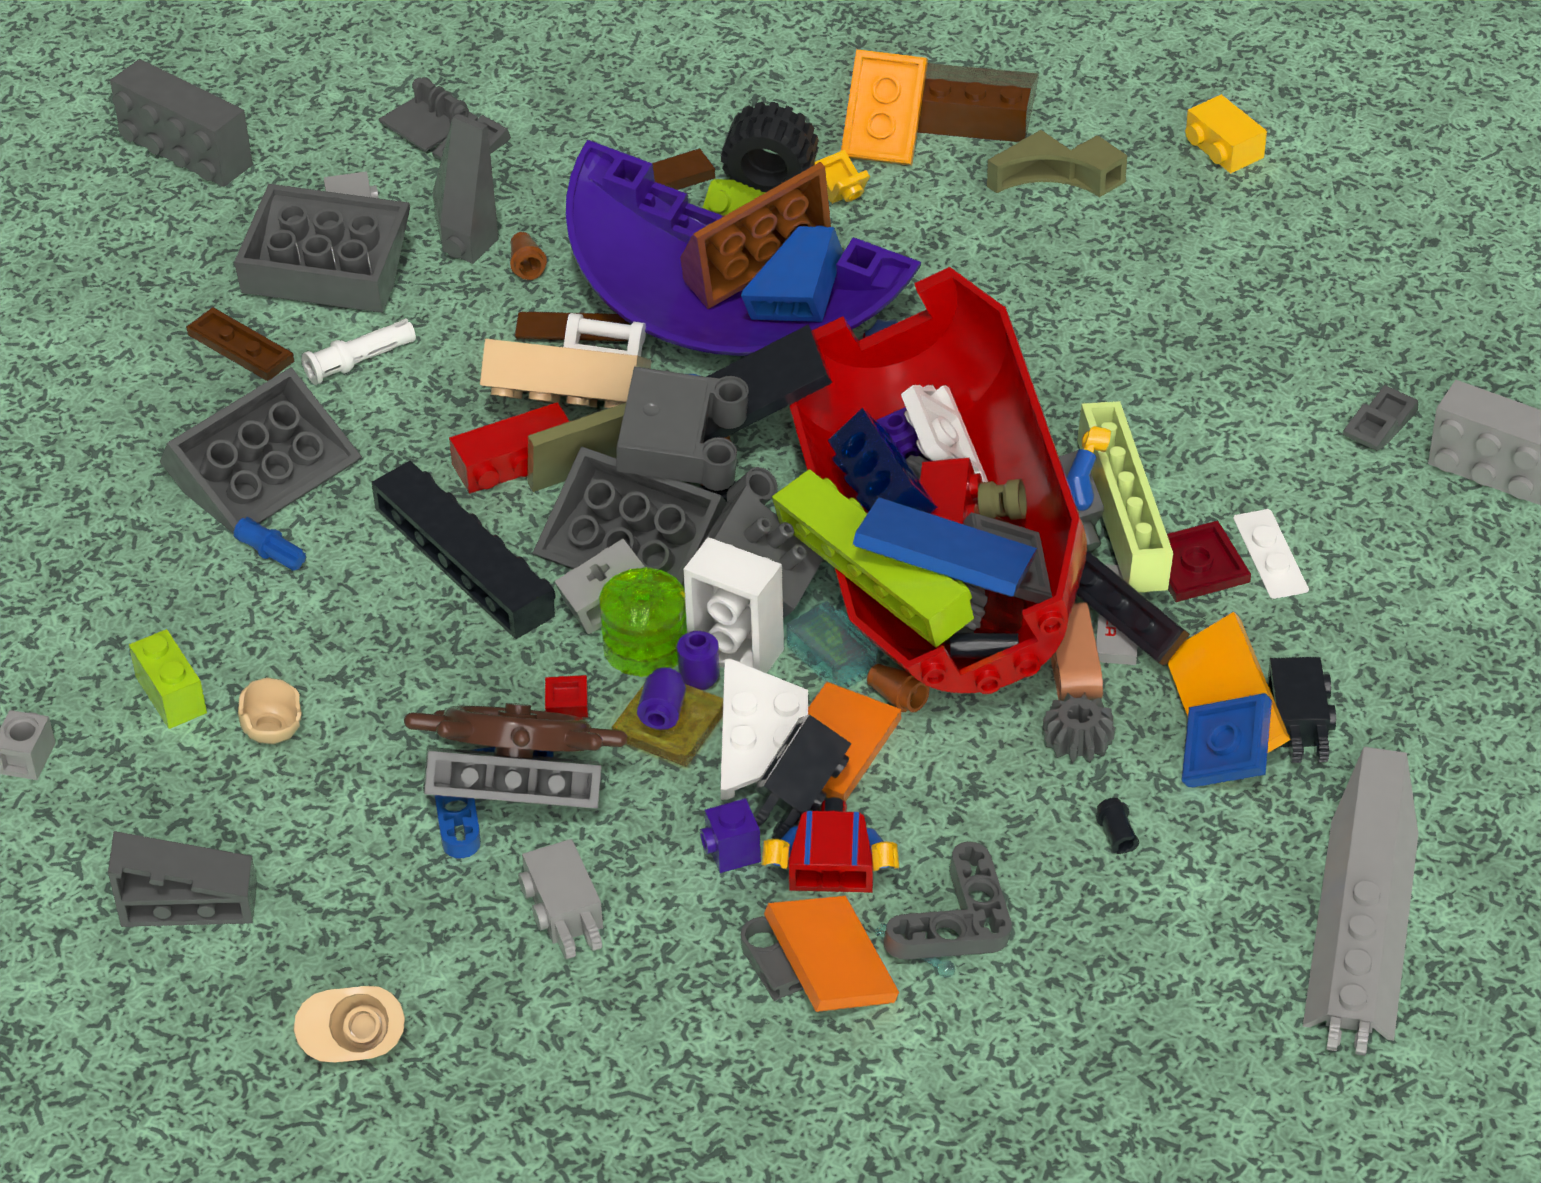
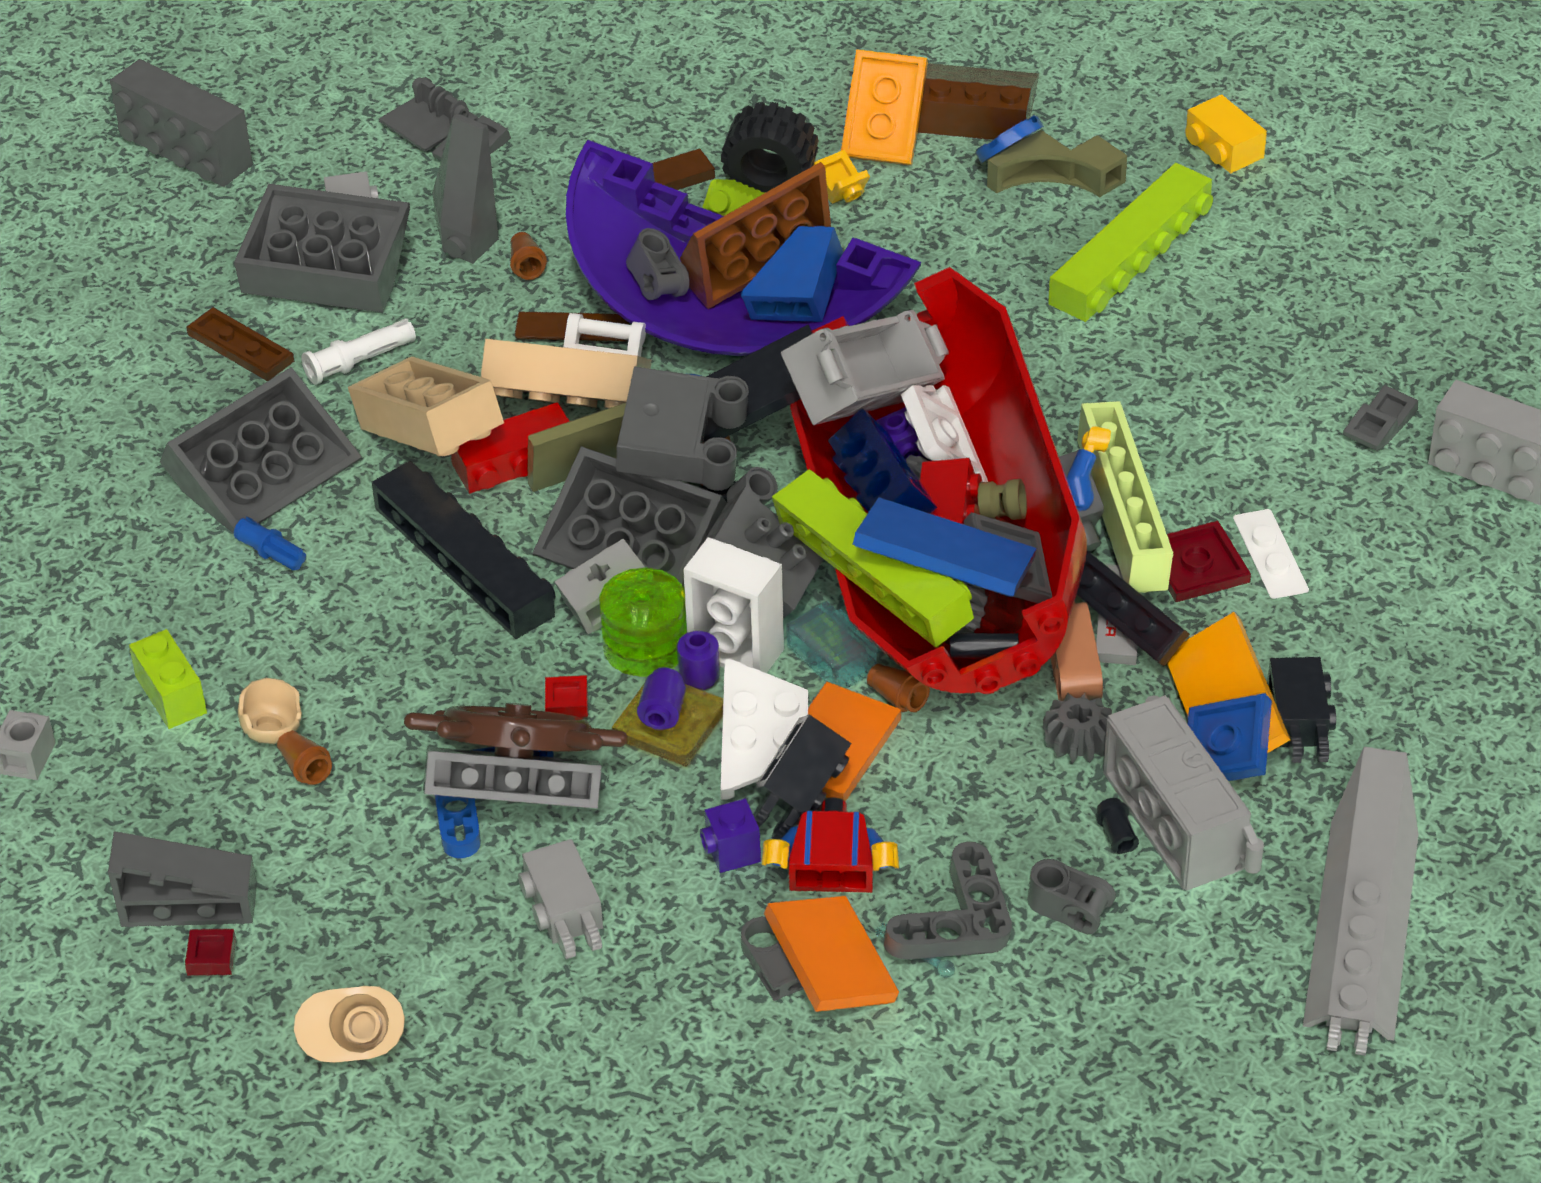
none -> dark red plate [185,929,236,976]
none -> dark orange cone [277,730,332,785]
none -> tan brick [348,356,504,456]
none -> dark grey piece [626,228,689,300]
none -> light grey container [781,310,949,425]
none -> blue tile [975,115,1043,164]
none -> dark grey piece [1027,859,1116,934]
none -> lime brick [1048,162,1213,322]
none -> light grey container [1103,695,1264,891]

